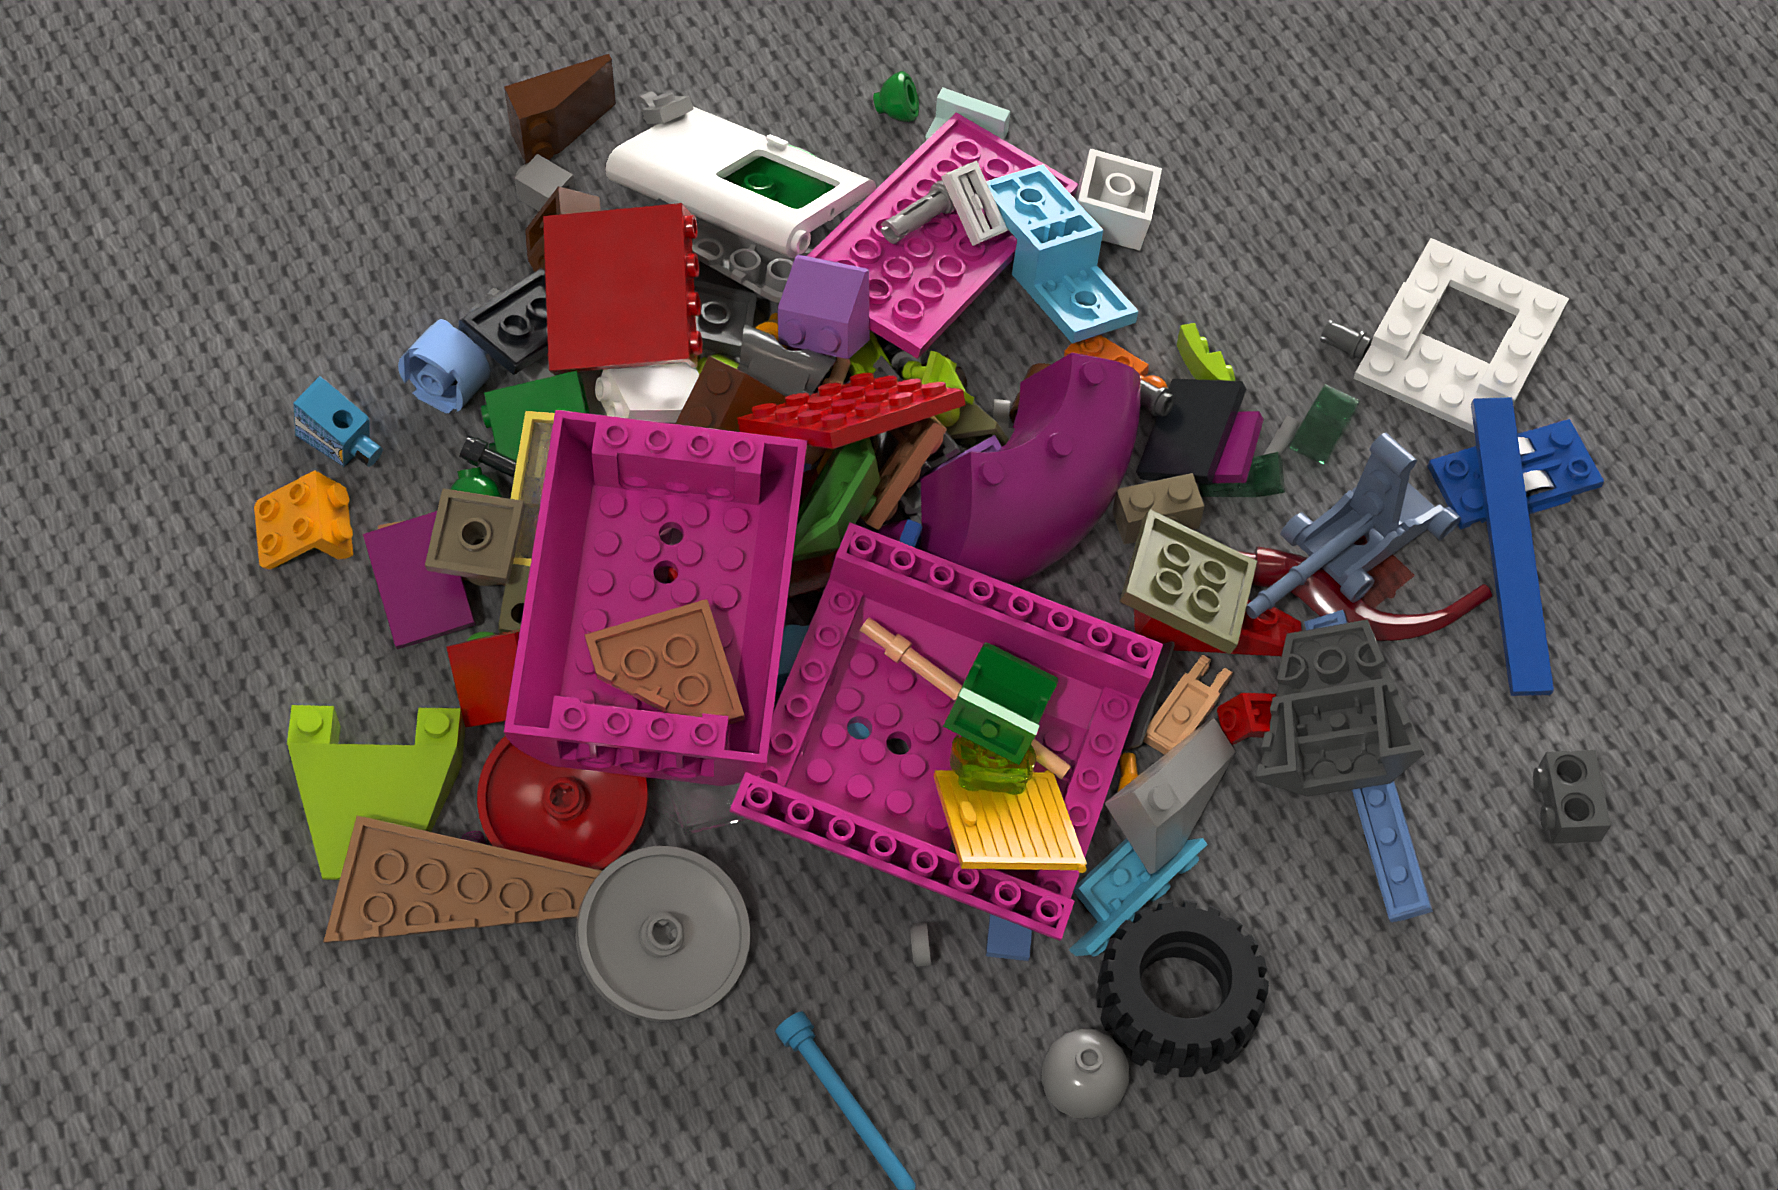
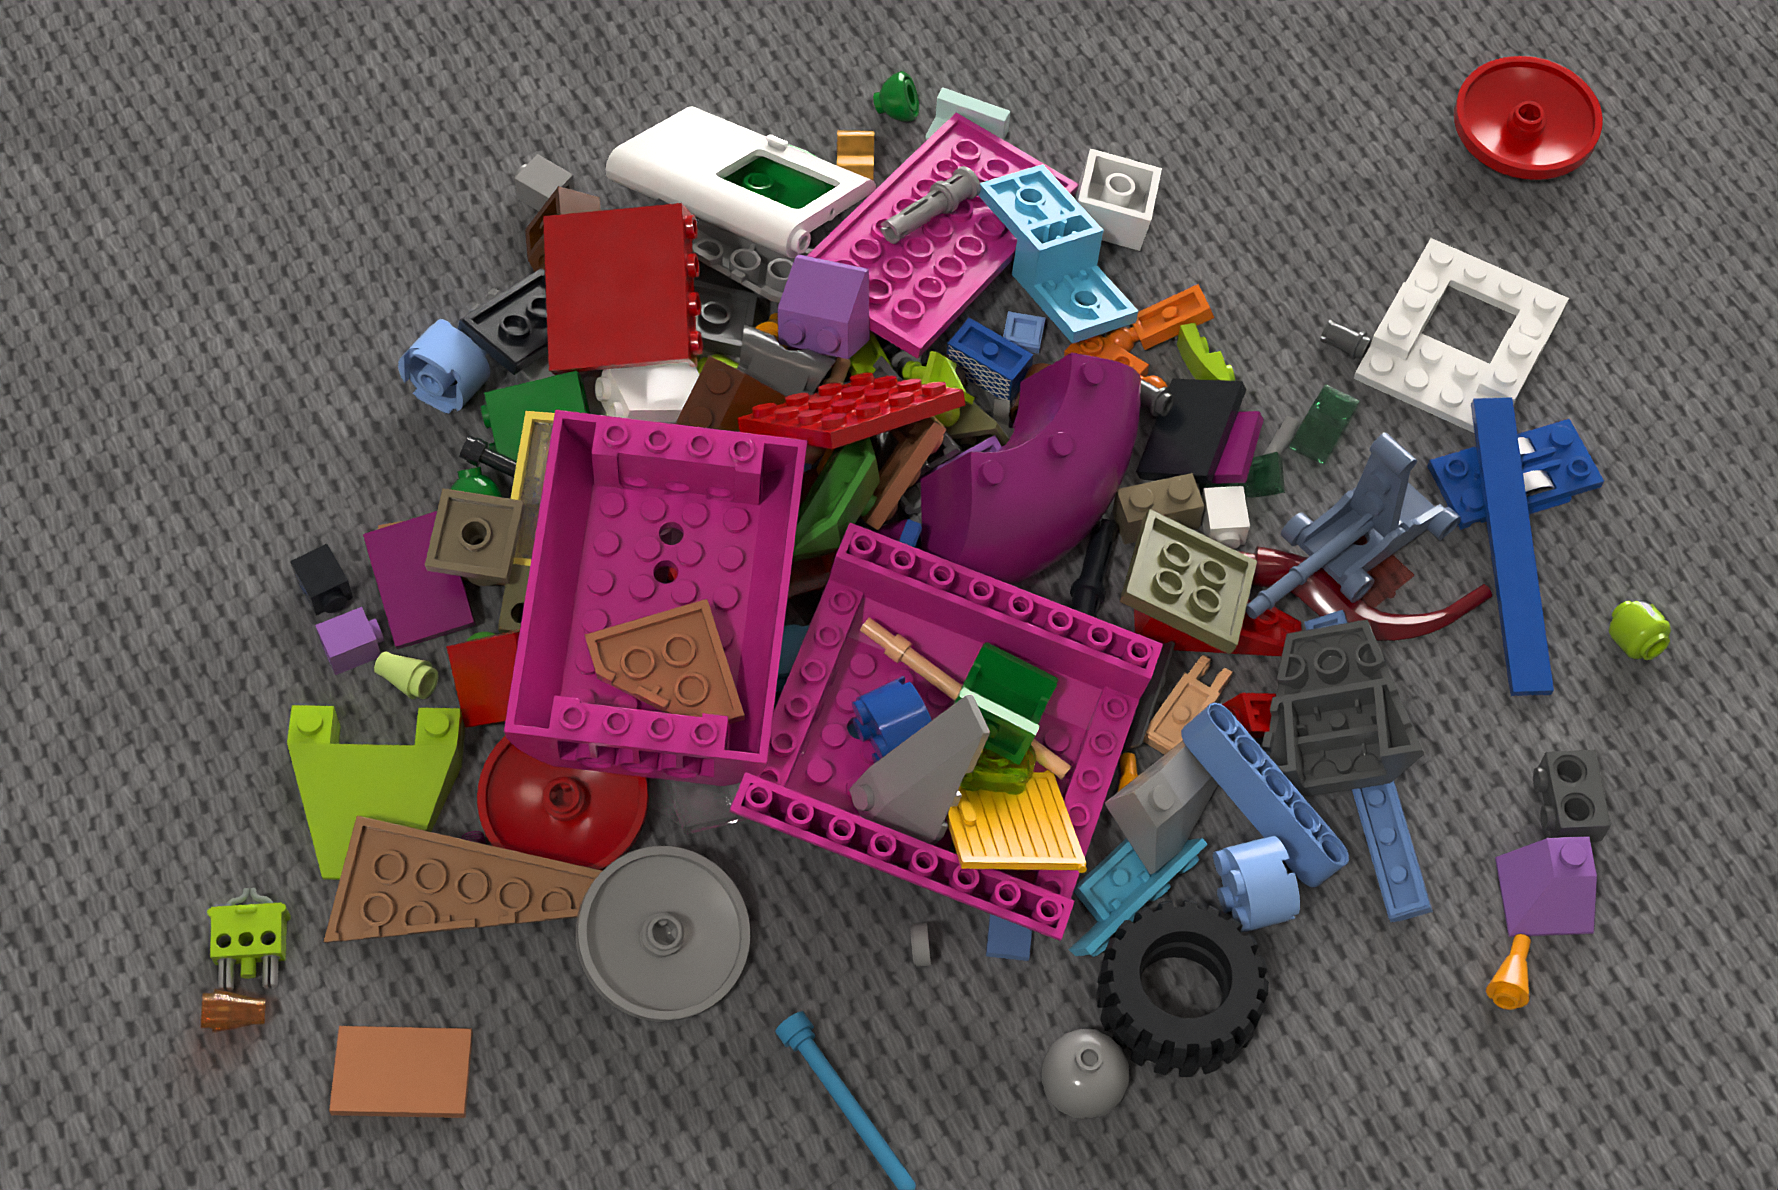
light orange bracket [254,470,354,569] -> none
dark azure torso [293,376,383,467] -> none
reddish brown slope [504,54,616,164] -> none
light grey plate [636,91,694,124] -> none
white tile [941,161,1008,246] -> none
none -> clear orange cone [201,988,266,1033]
none -> lime piece [207,888,291,992]
none -> black brick [290,544,353,616]
none -> medium lavender brick [315,607,384,675]
none -> nougat tile [329,1026,473,1118]
none -> yellowish green cone [374,651,438,699]
none -> pearl gold axle [837,130,874,180]
none -> light grey wedge [849,694,990,846]
none -> blue brick [852,676,932,763]
none -> blue panel [947,318,1034,403]
none -> light blue tile [1003,311,1045,354]
none -> black pin [1070,519,1118,618]
none -> orange plate [1105,284,1214,352]
none -> medium blue beam [1181,702,1349,887]
none -> white brick [1202,486,1250,549]
none -> light blue brick [1213,836,1300,933]
none -> red dish [1454,56,1603,180]
none -> light orange cone [1486,934,1531,1010]
none -> medium lavender slope [1495,837,1597,937]
none -> lime head [1609,600,1671,660]

